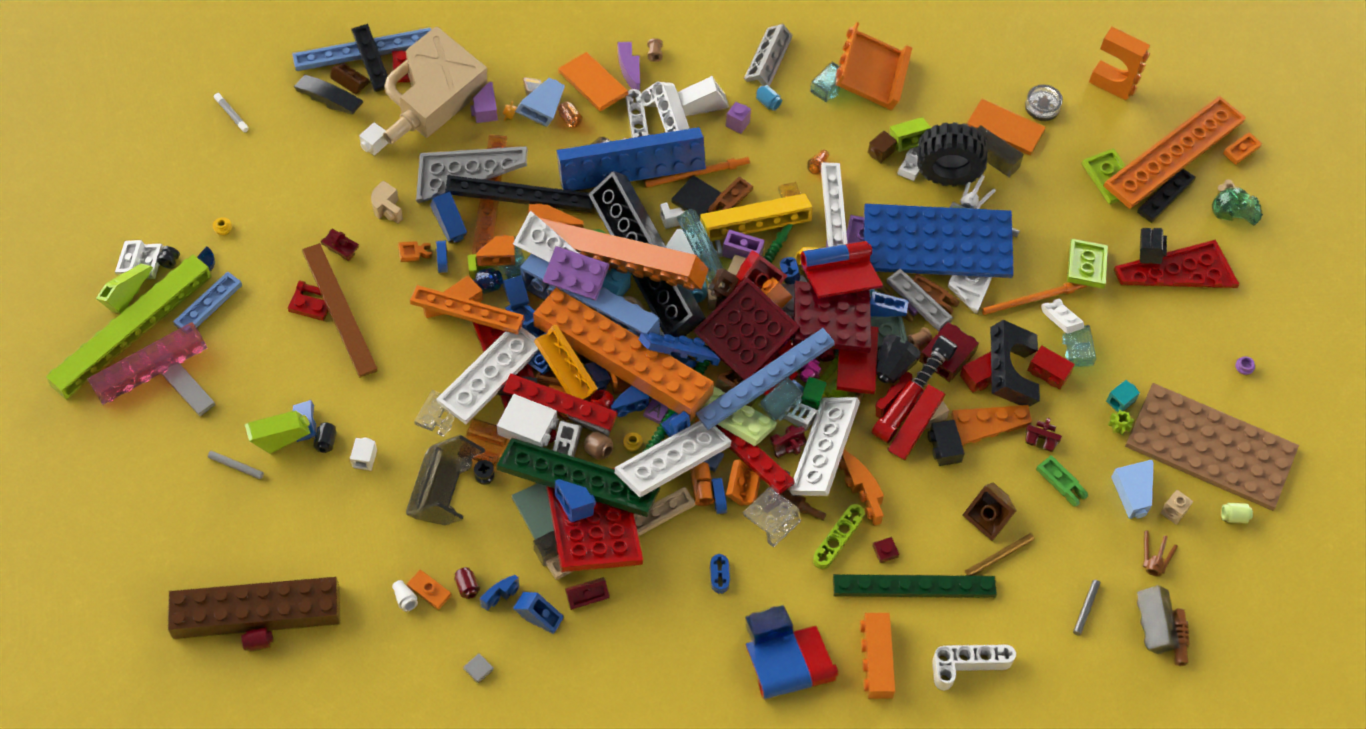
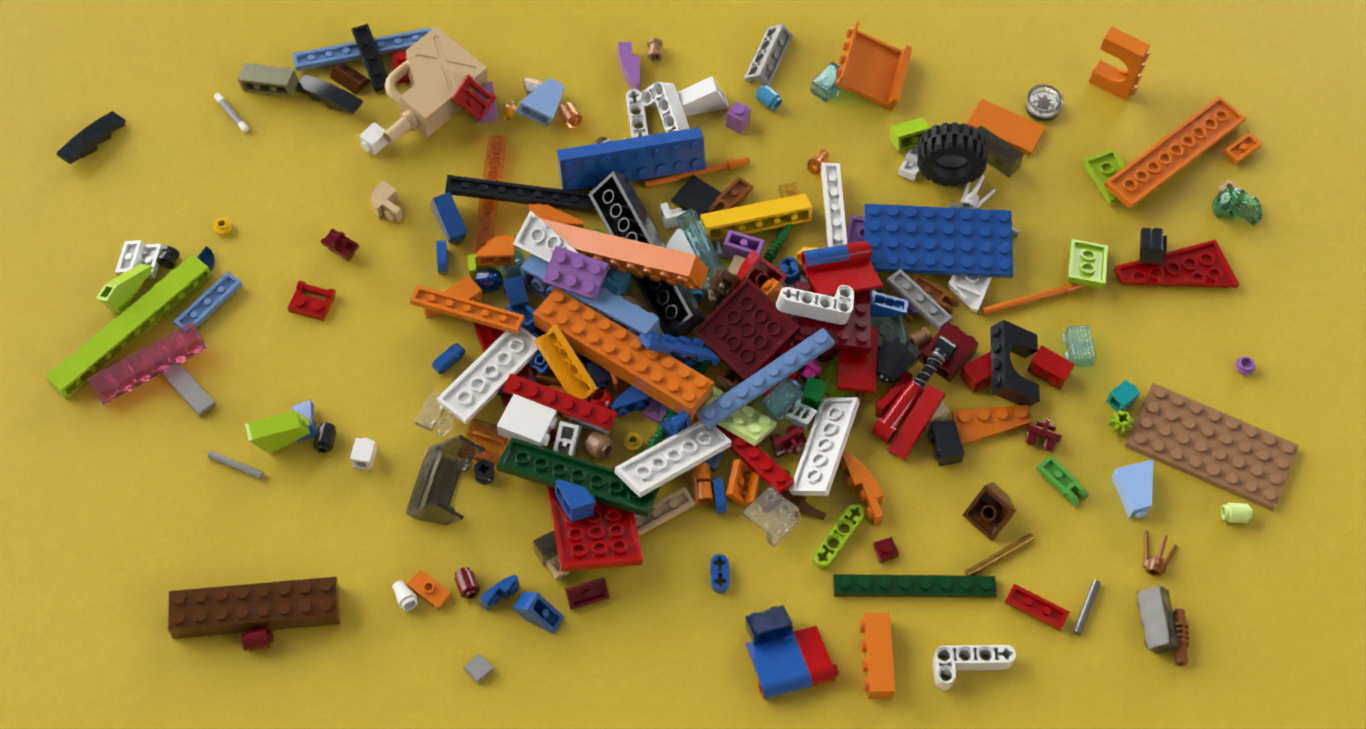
dark orange tile [302,243,377,378] -> none
orange plate [398,241,432,262] -> none
light grey wing [416,146,528,204] -> none
sand green tile [512,483,555,547] -> none
orange tile [558,52,628,112] -> none
reddish brown brick [868,130,897,163] -> none
white plate [1041,299,1084,334] -> none
black tile [1137,168,1196,223] -> none
tan brick [1160,490,1193,525] -> none
none -> black slope [57,111,125,164]
none -> brick [238,63,299,97]
none -> blue beam [432,343,465,374]
none -> red plate [451,74,497,121]
none -> white beam [776,285,854,325]
none -> red plate [1004,584,1070,631]

